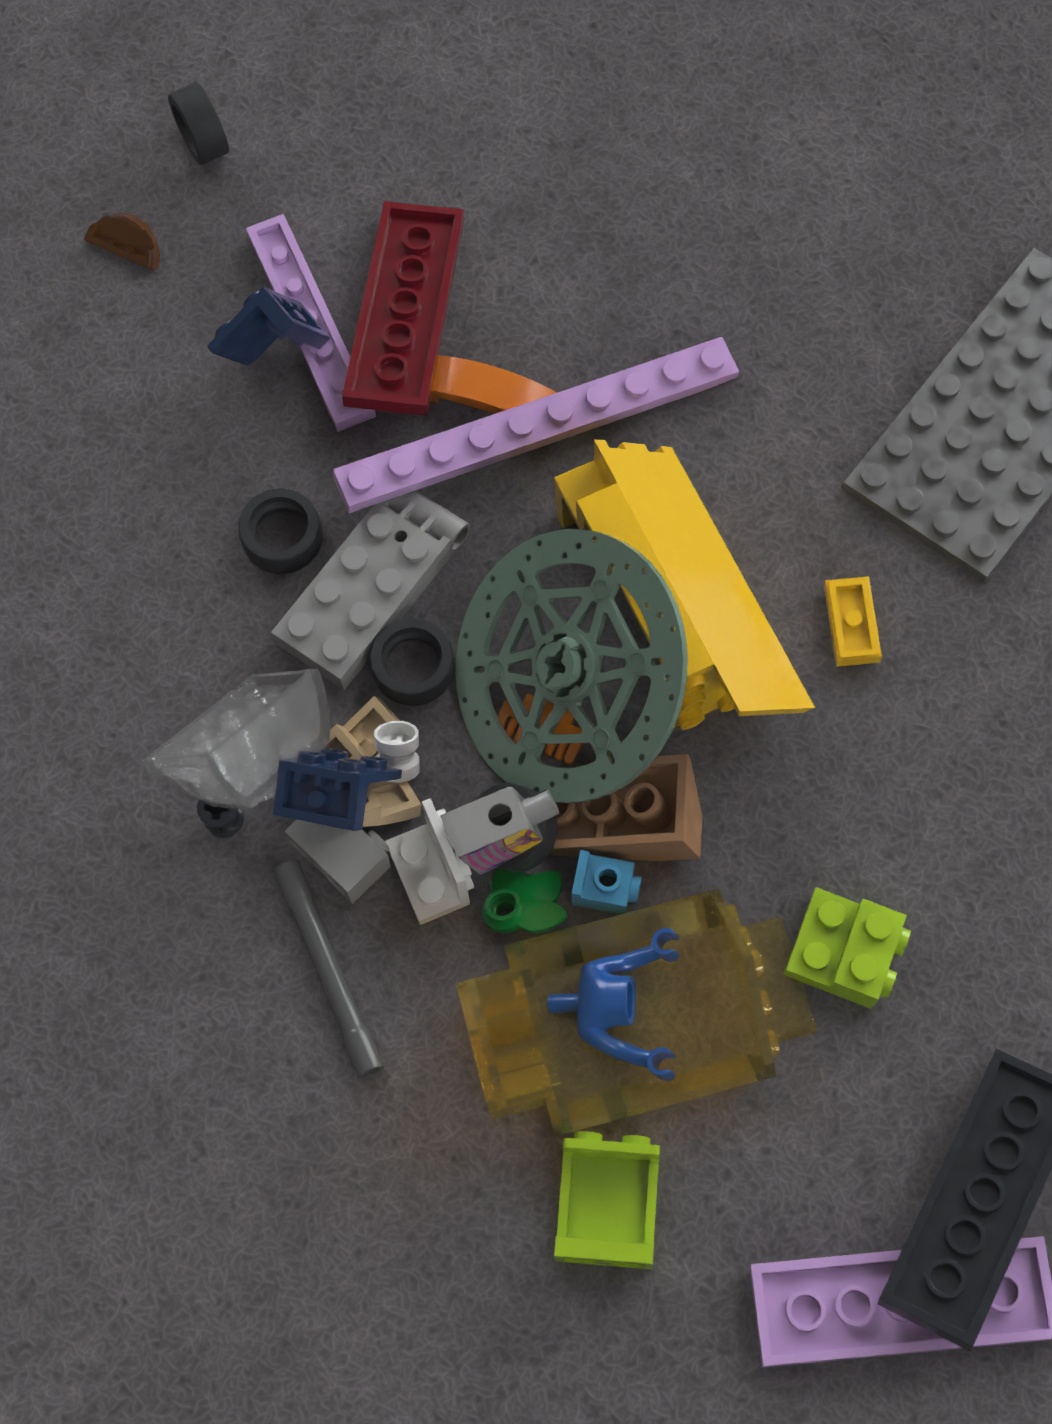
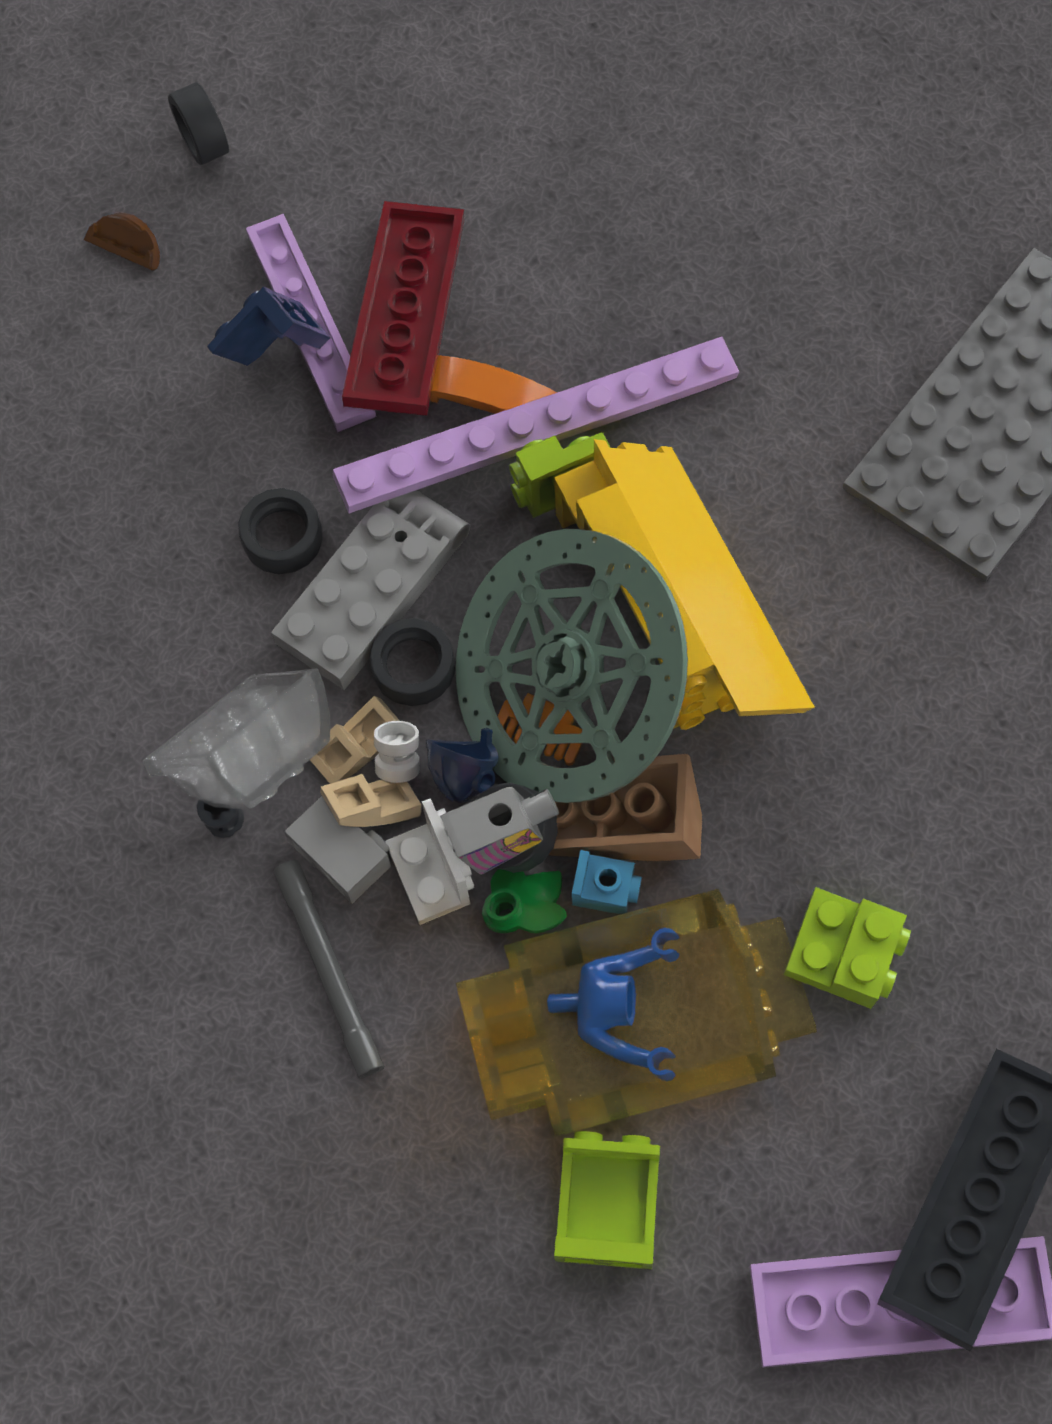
dark blue bracket [273,749,402,831] -> none
yellow plate [824,576,882,667] -> none
none -> dark blue helmet [426,728,499,803]
none -> lime plate [509,432,610,518]

